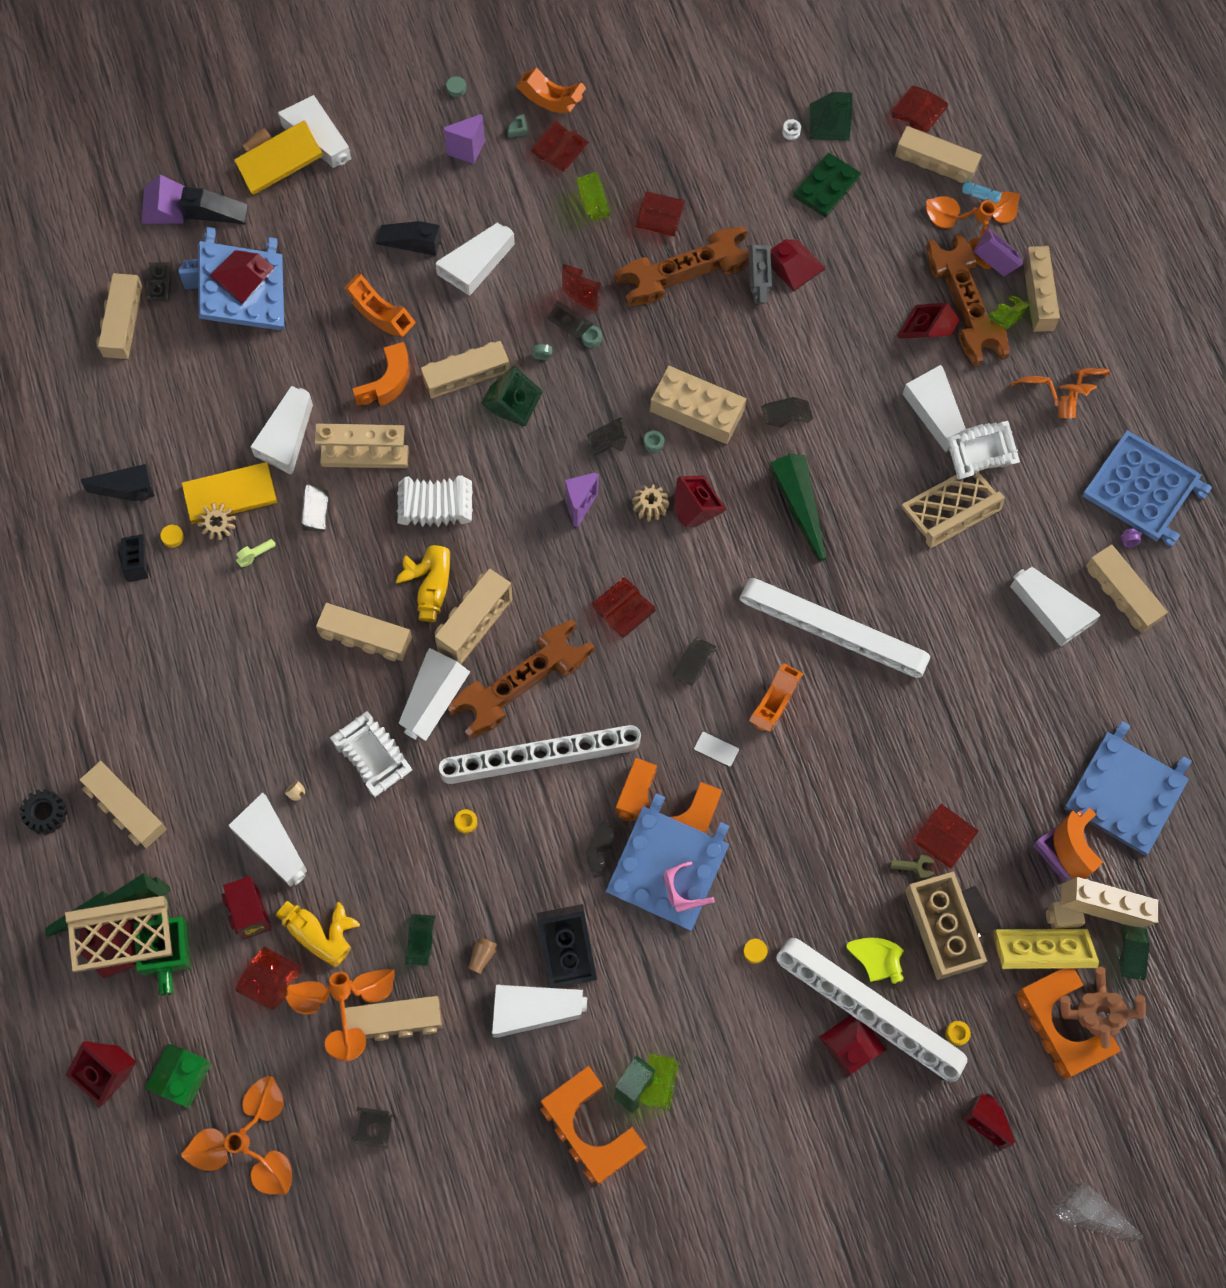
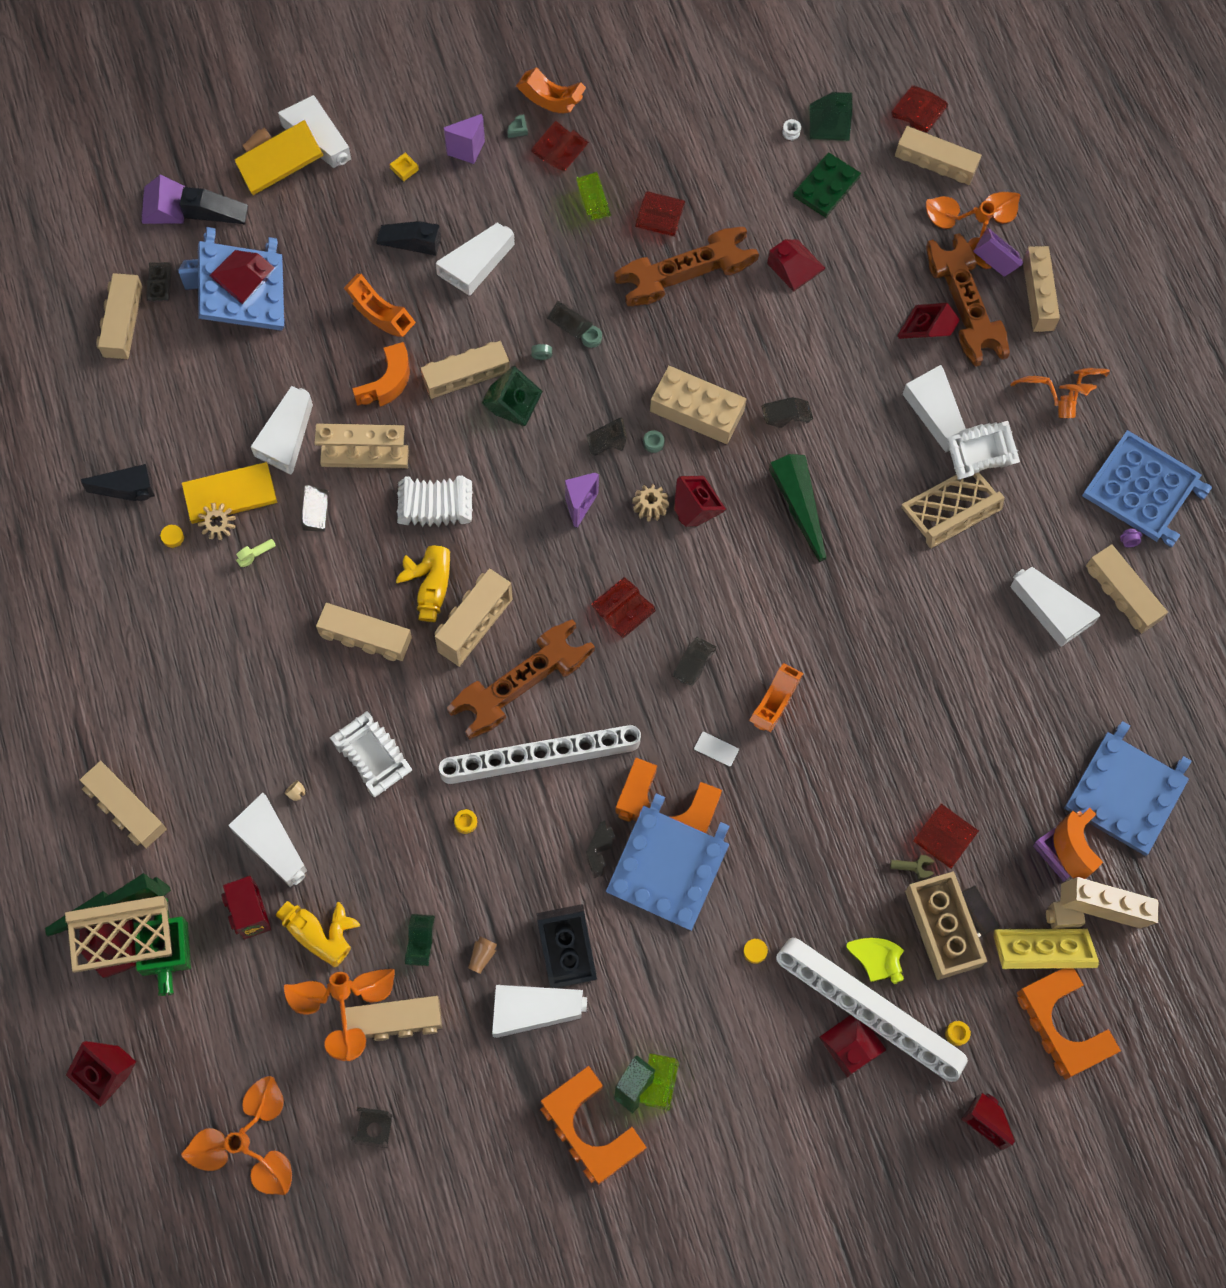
black tyre [20,789,67,835] -> none
black slope [121,534,148,582] -> none
green slope [144,1043,212,1109] -> none
clear red slope [235,947,302,1011] -> none
white slope [399,648,470,741] -> none
sand green tile [446,76,467,97] -> none
clear red slope [562,264,600,312] -> none
bright pink helmet [663,861,714,912] -> none
white beam [739,578,930,678] -> none
dark grey hinge [748,245,772,304] -> none
medium azure axle [962,182,1001,204] -> none
clear neon green hinge [988,296,1030,330] -> none
clear slope [1054,1181,1144,1243] -> none
nougat plate [1060,967,1146,1049] -> none
clear green slope [1119,924,1150,981] -> none
none -> yellow plate [390,153,419,181]

